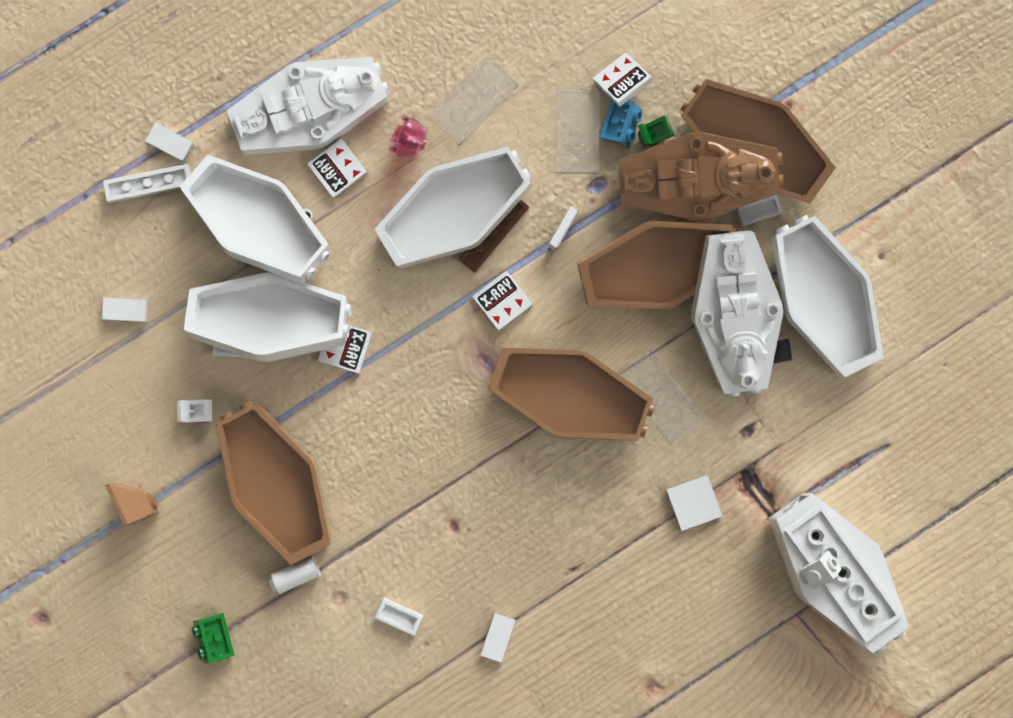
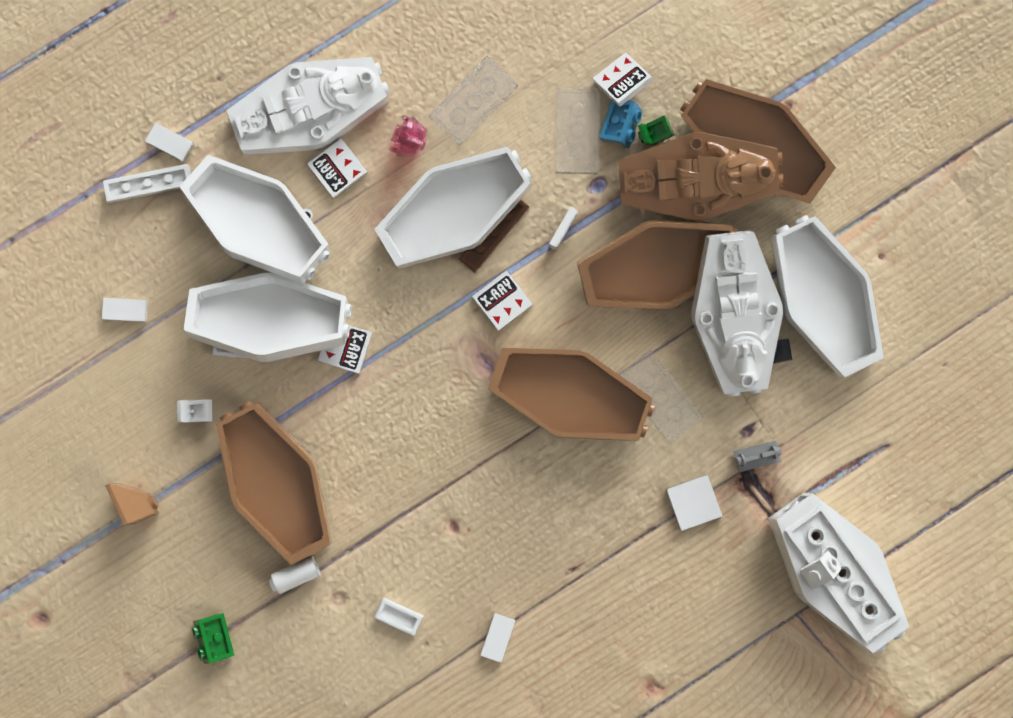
white tile [735,194,783,228] -> none
none -> light grey hinge [733,441,782,472]

